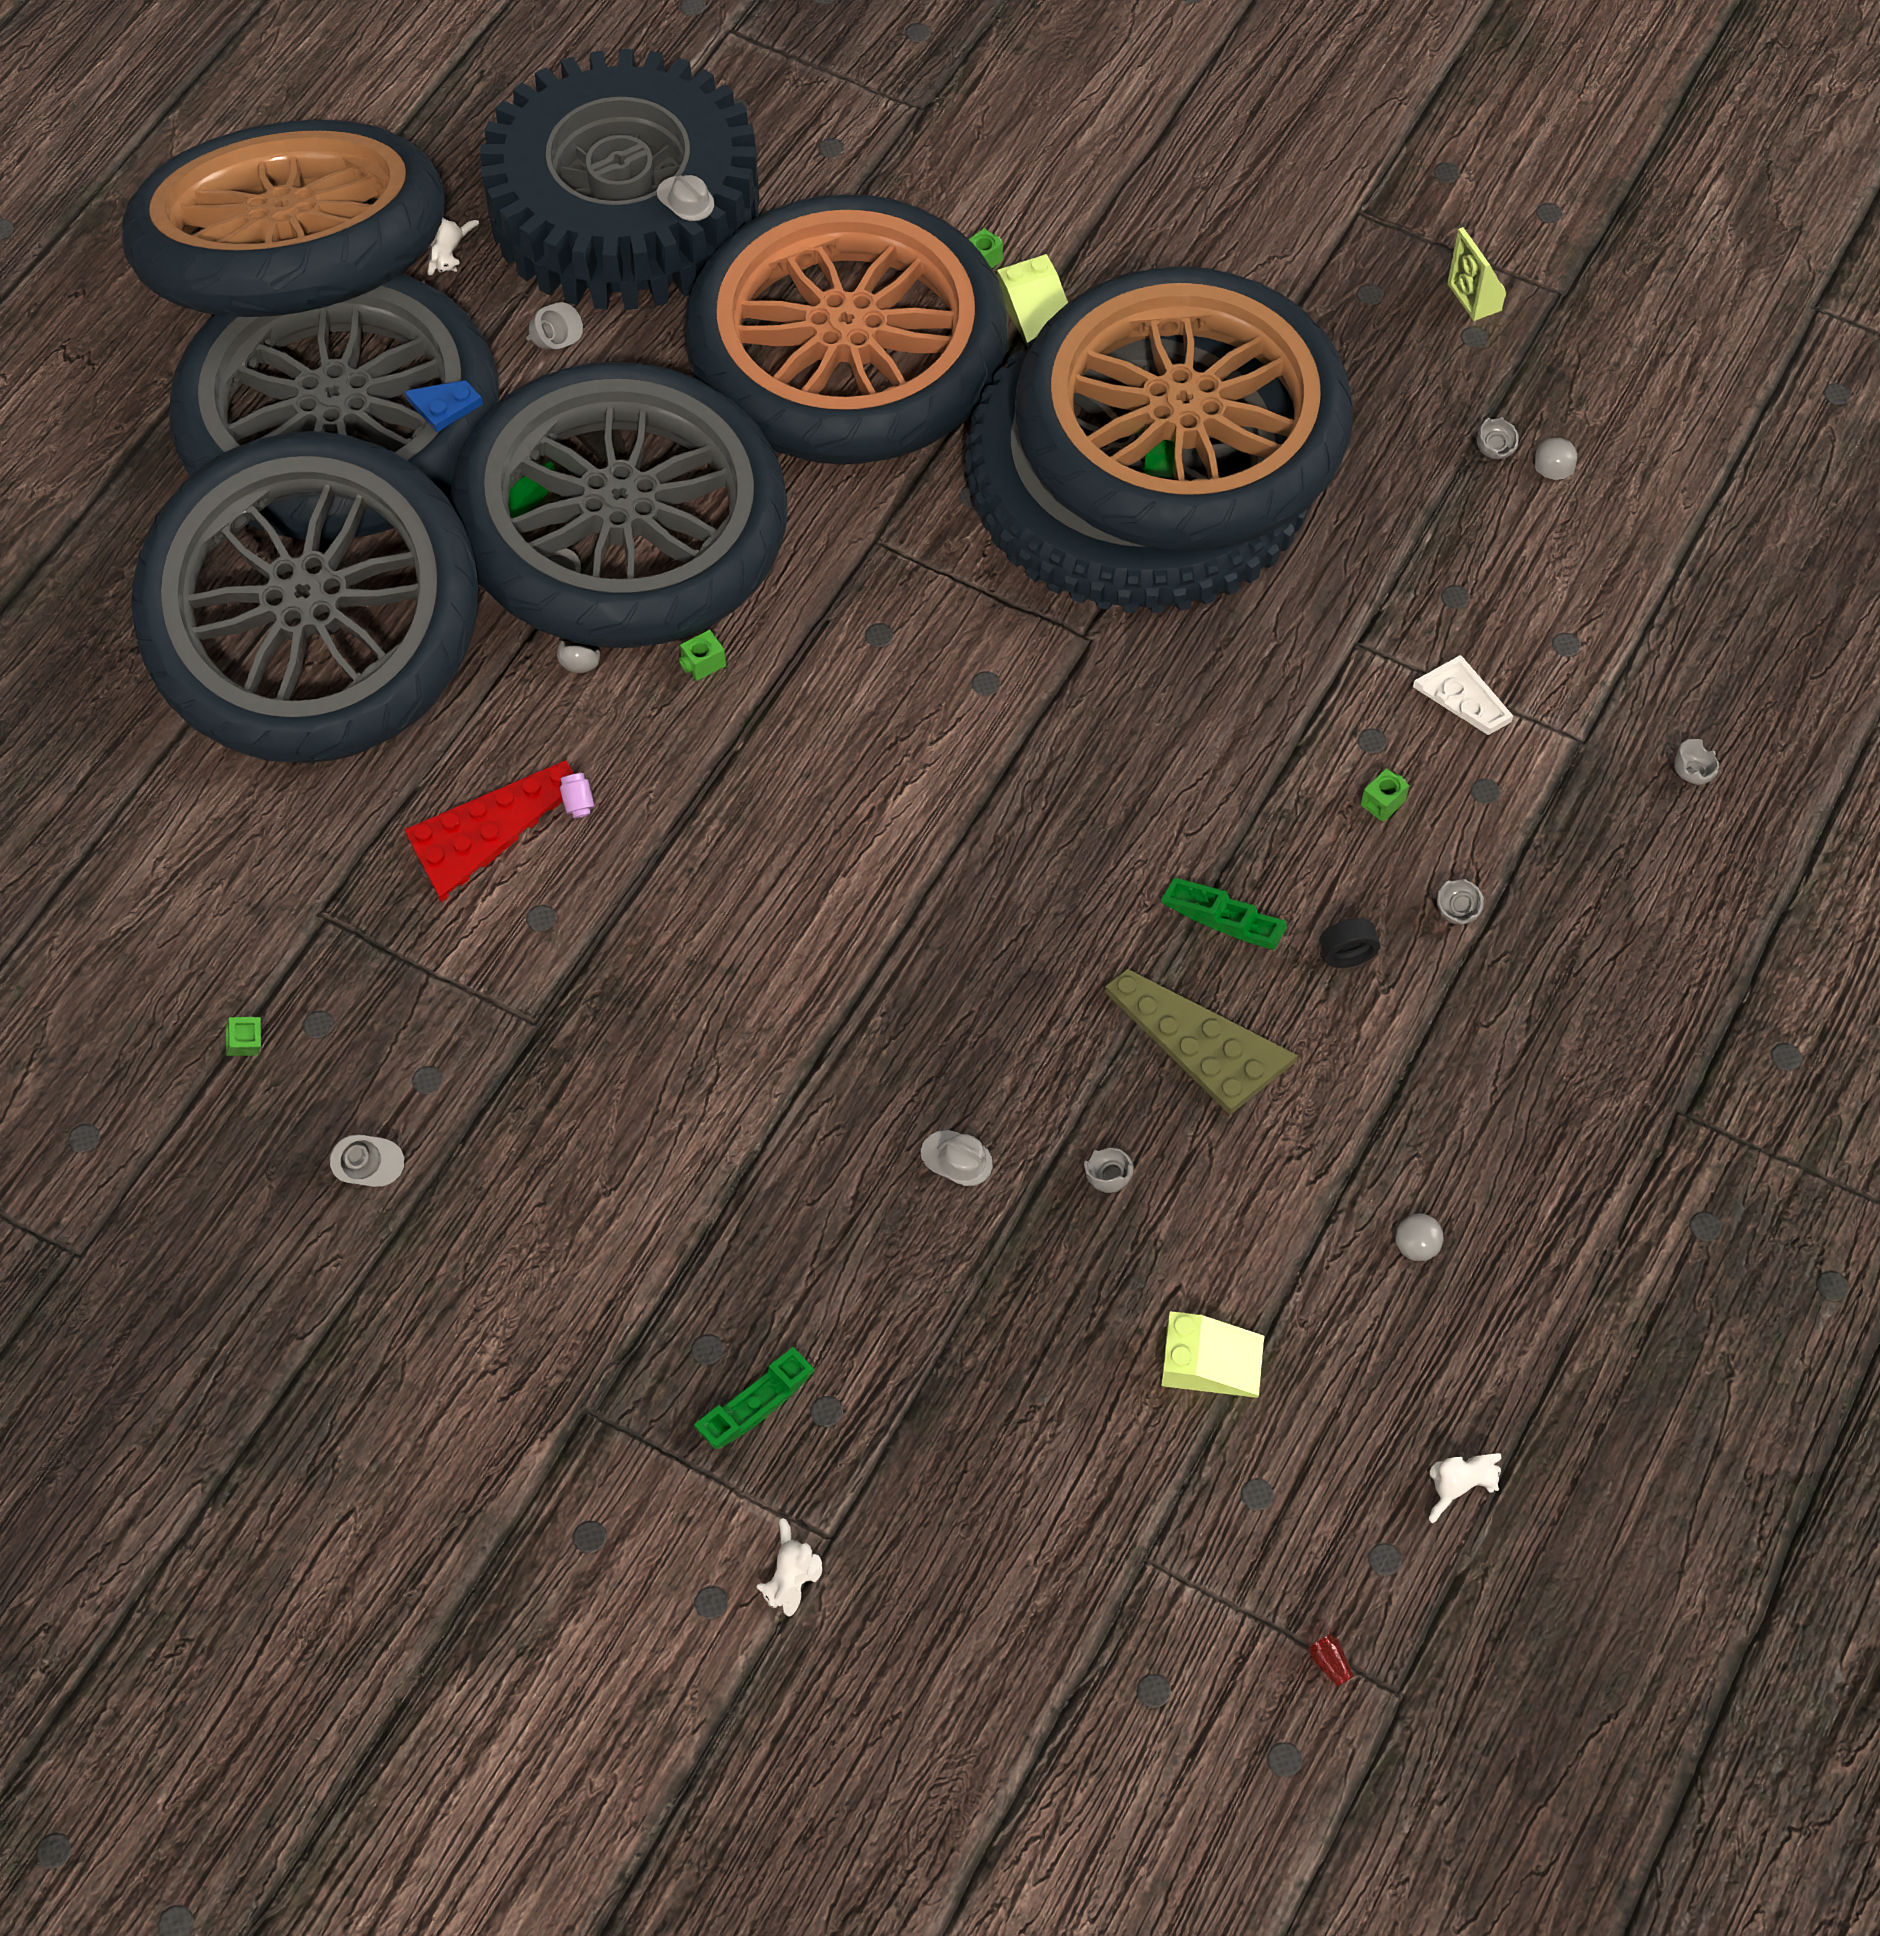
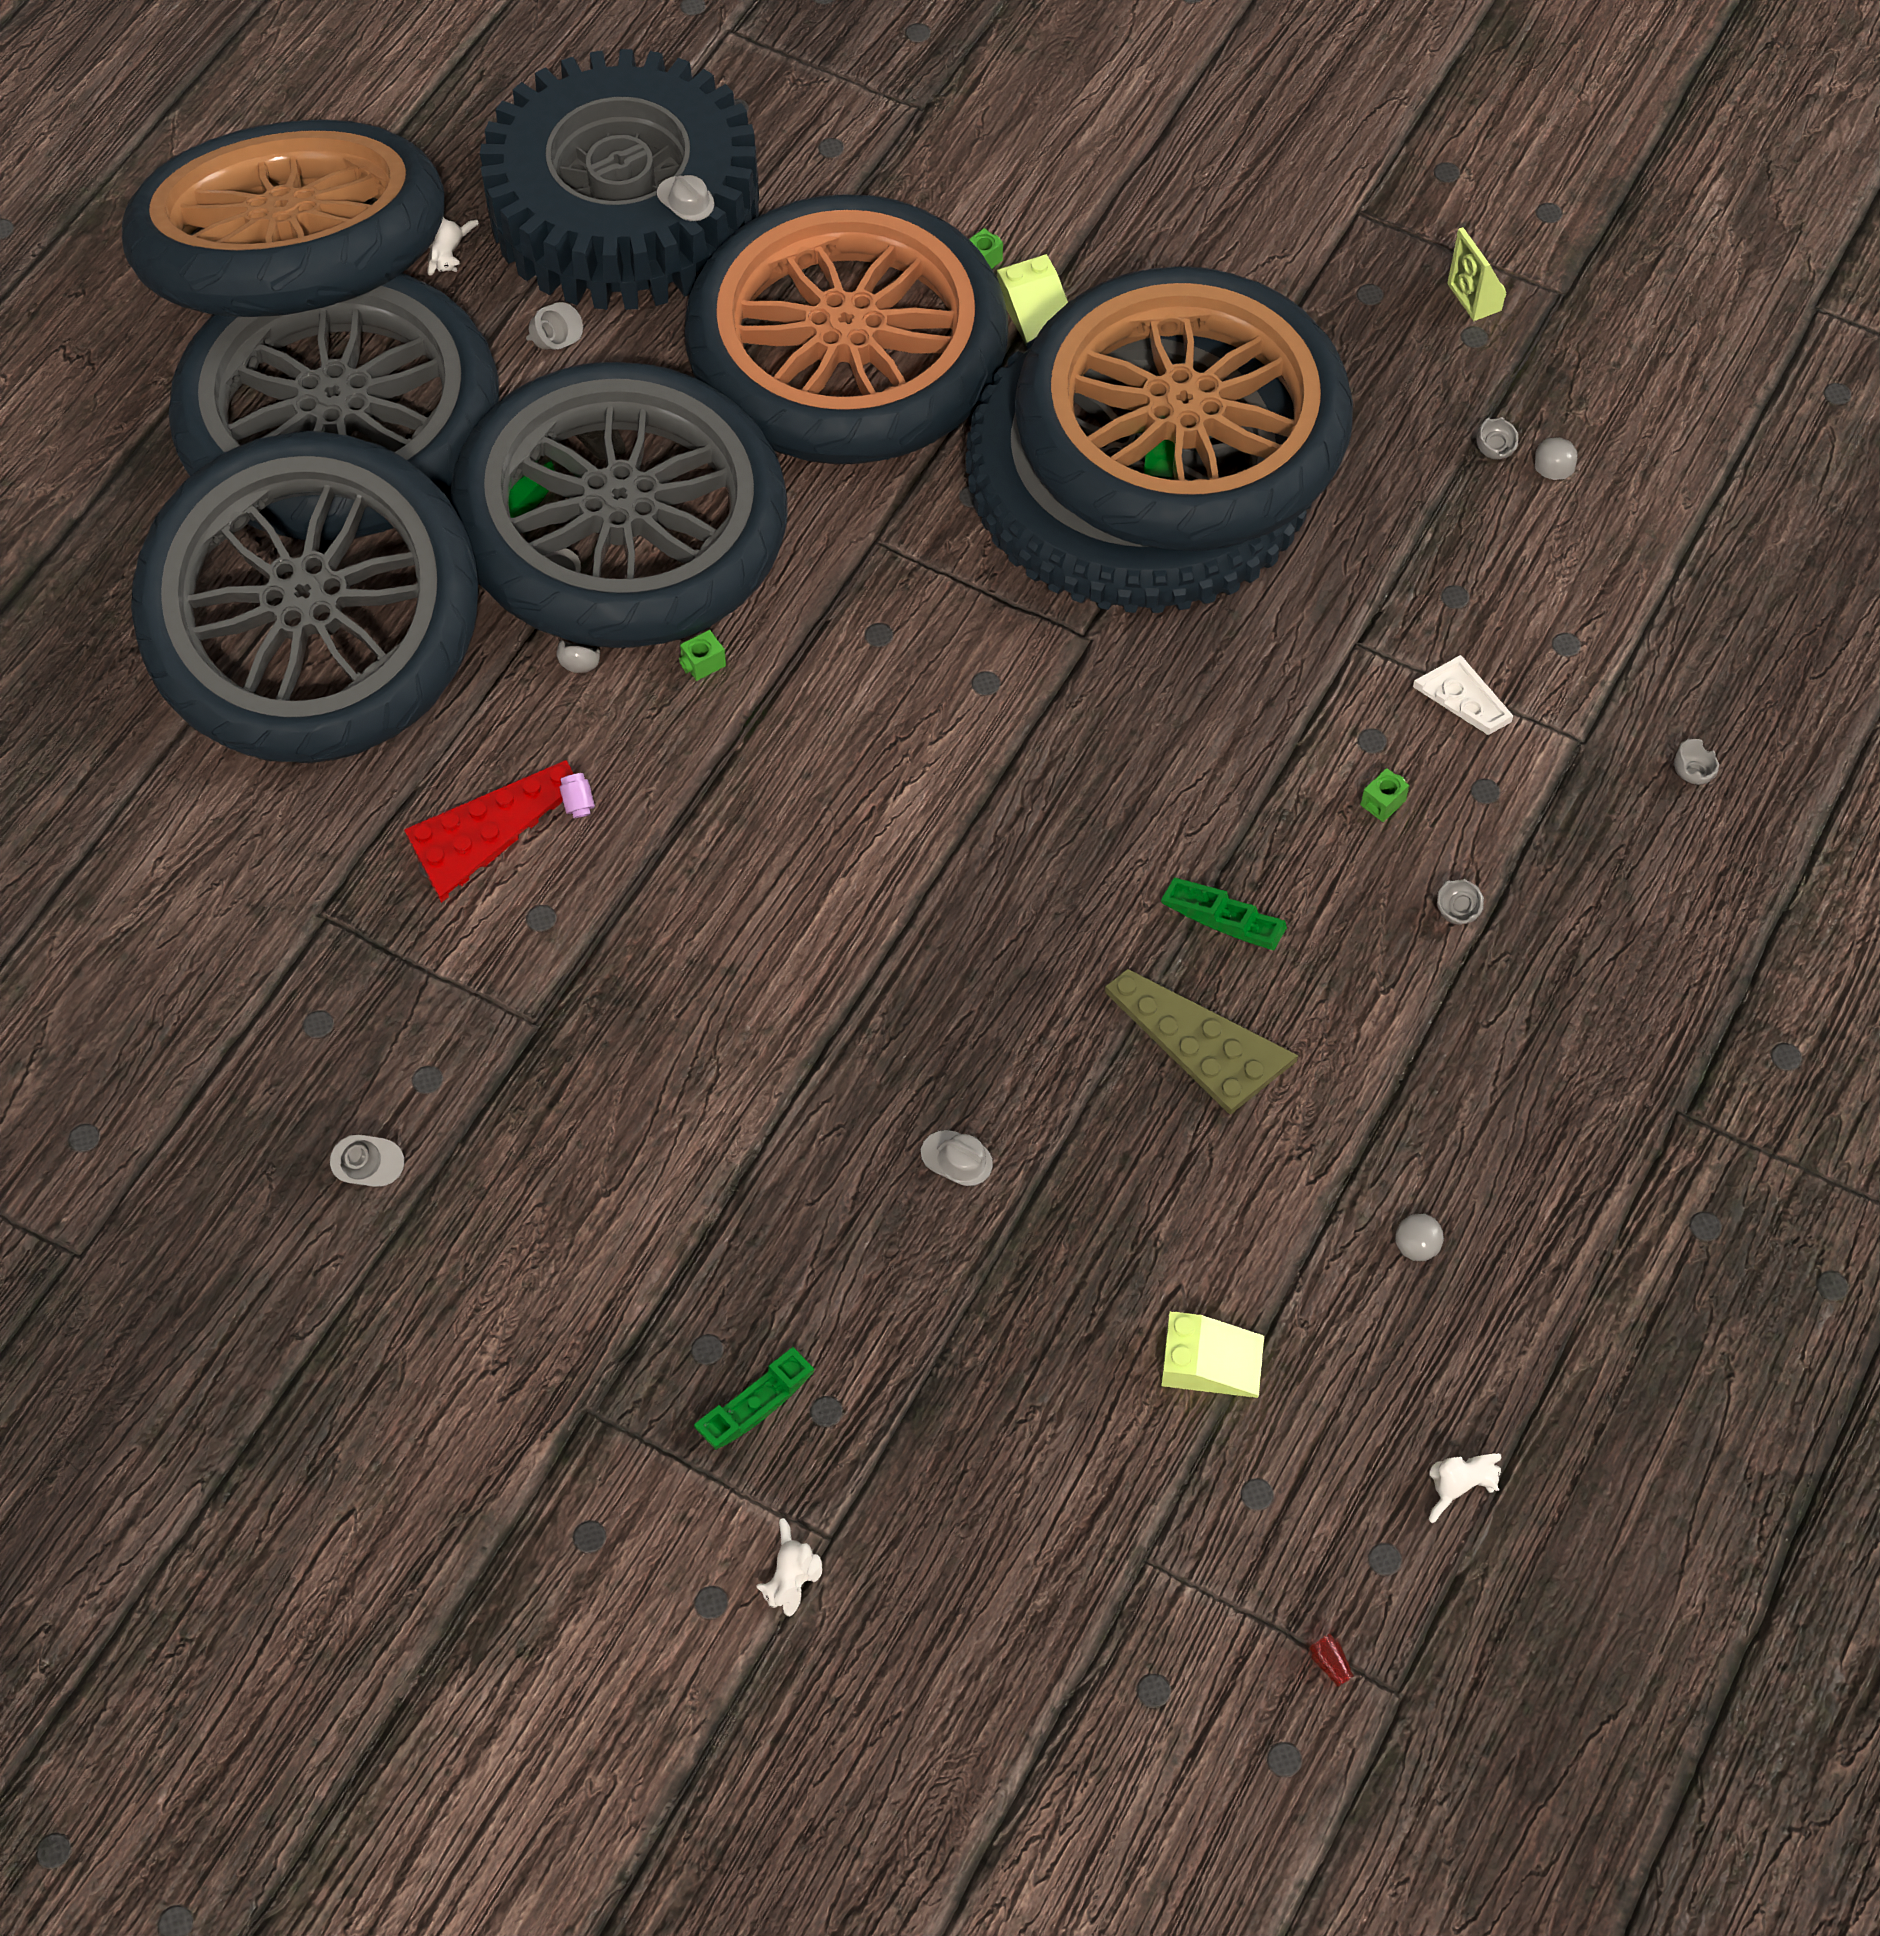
bright green brick [225,1017,261,1056] -> none
blue wing [405,380,483,432] -> none
light grey hair [1084,1147,1134,1193] -> none
black tyre [1319,918,1381,968] -> none

